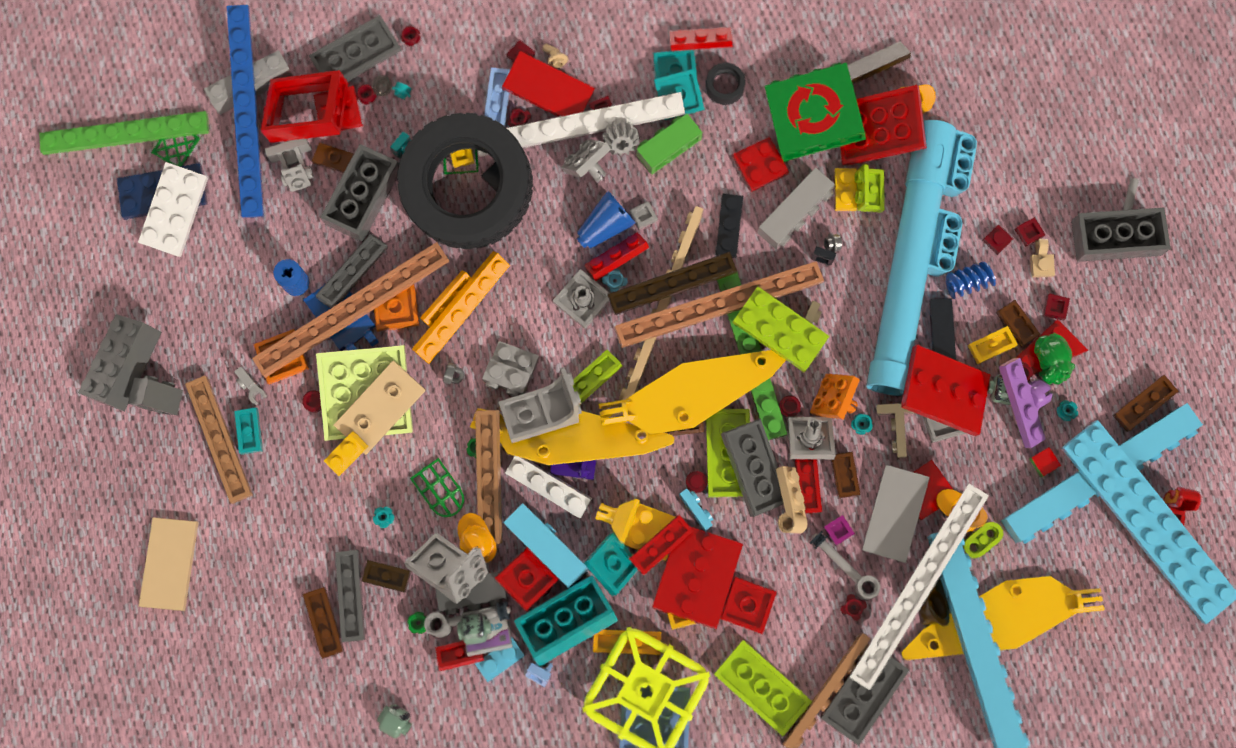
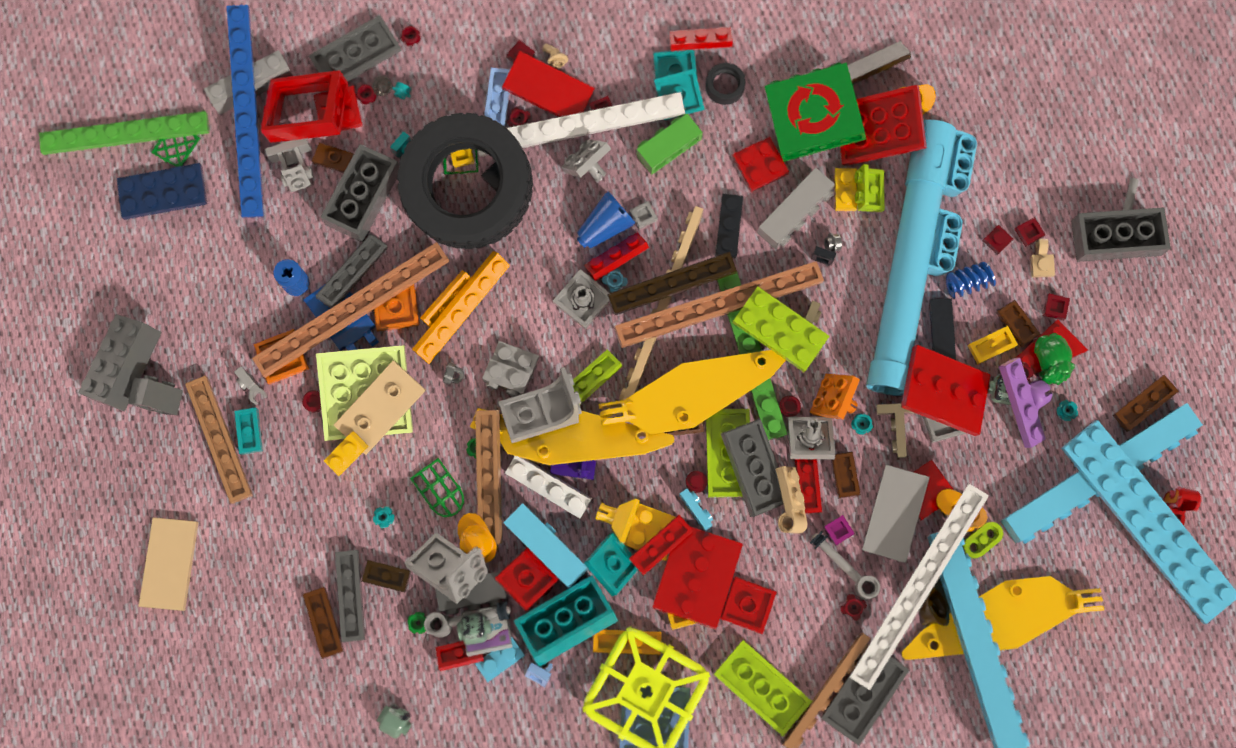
white plate [138,162,208,257] -> none
light grey gear [603,120,639,157] -> none
red tile [1029,447,1062,477] -> none

